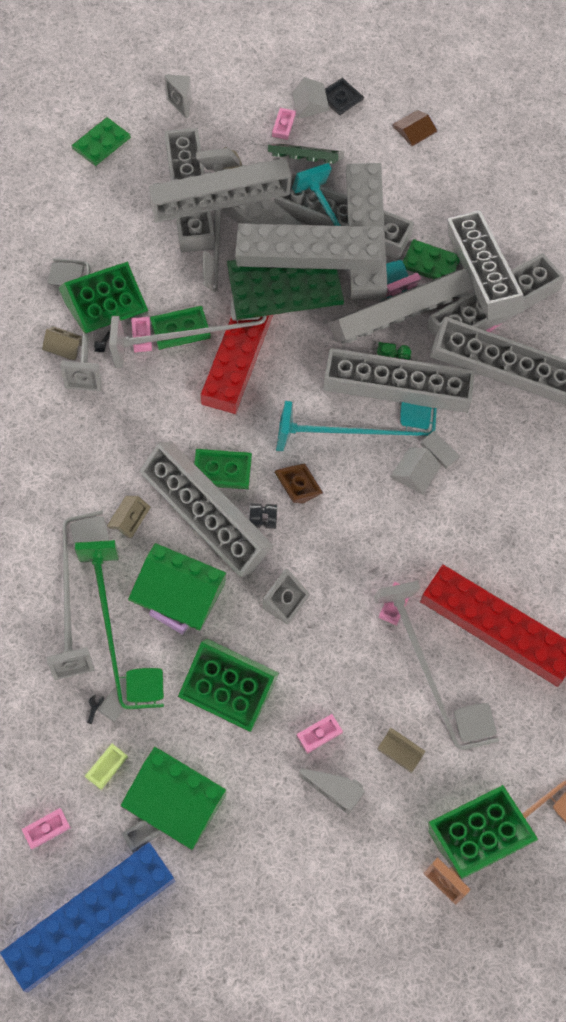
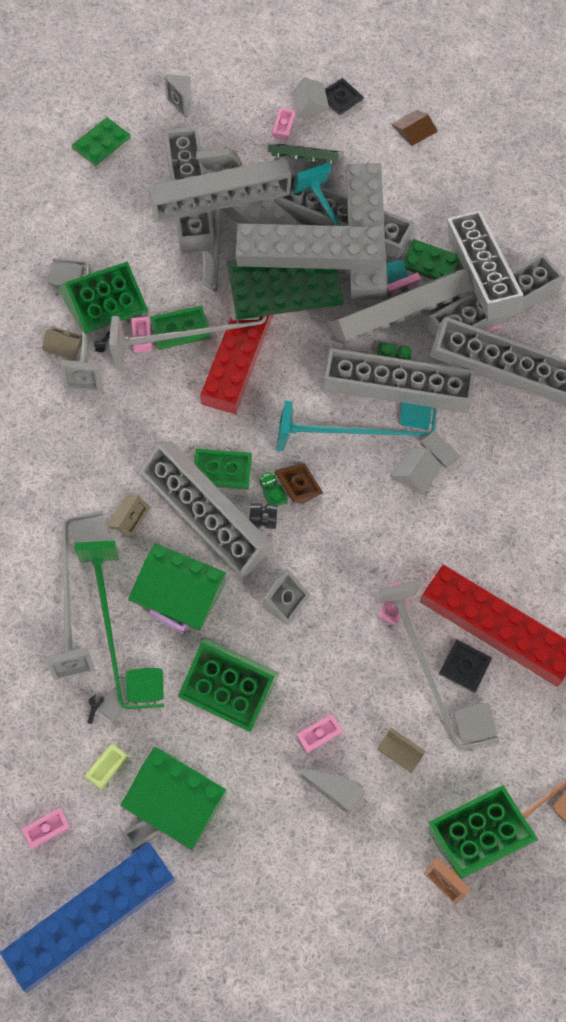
none -> green plate [259,472,288,507]
none -> black tile [438,639,492,693]

